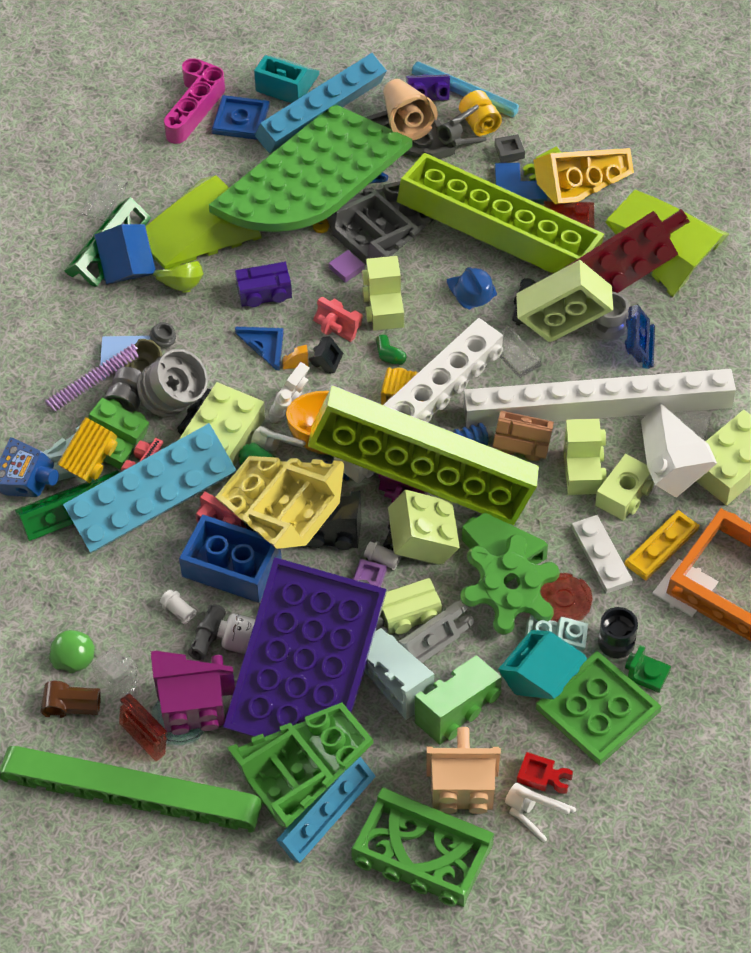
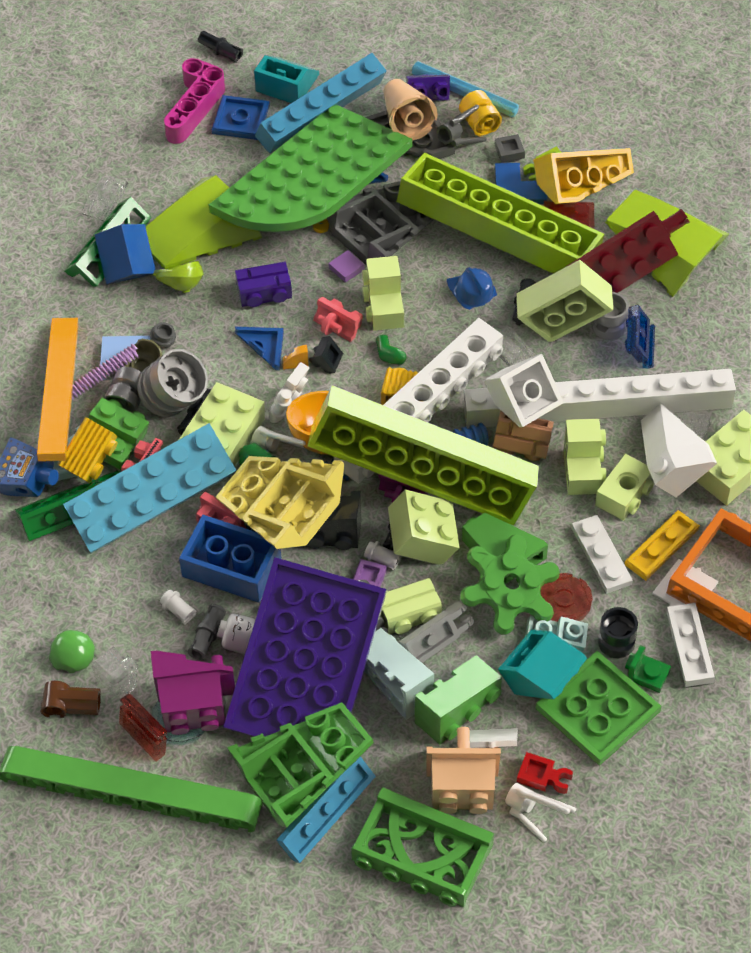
none -> light orange tile [37,318,79,461]
none -> black axle [197,31,243,63]
none -> white piece [469,728,518,748]
none -> white slope [484,354,564,427]
none -> white plate [667,603,715,687]

